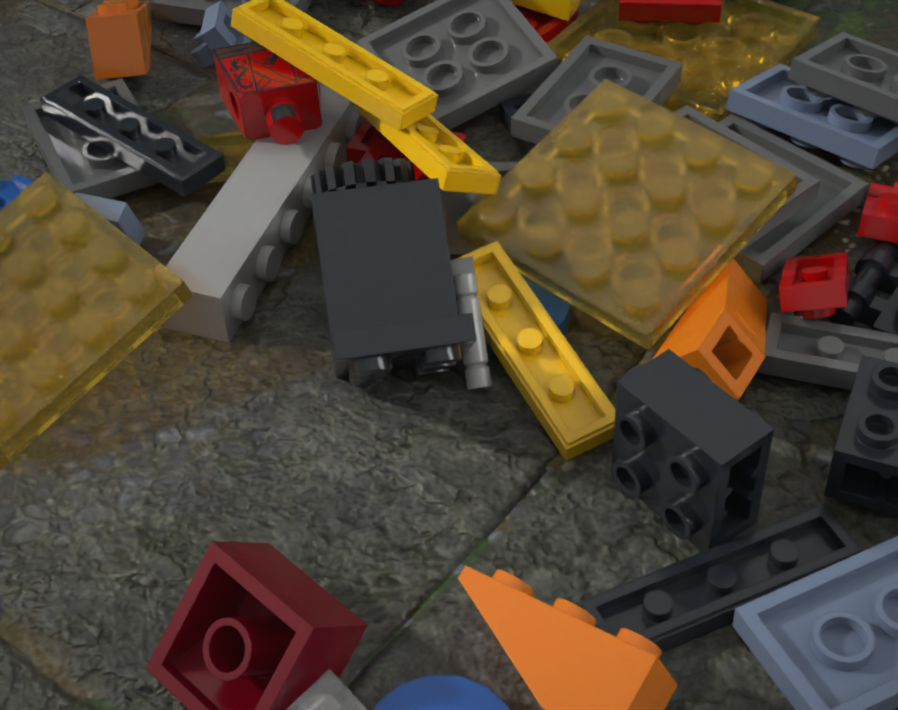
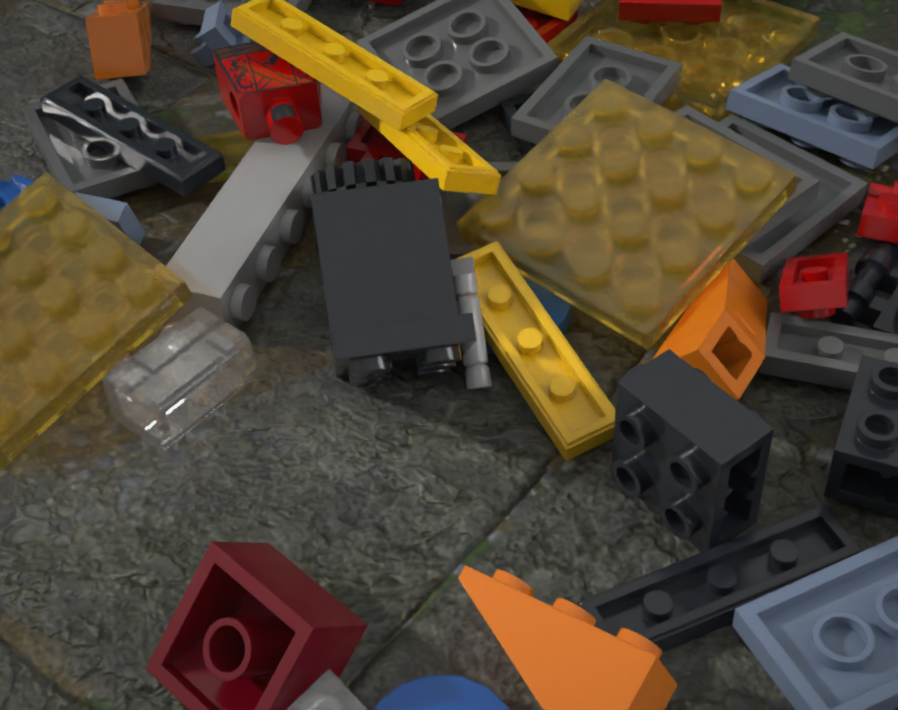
none -> clear brick [102,306,257,452]

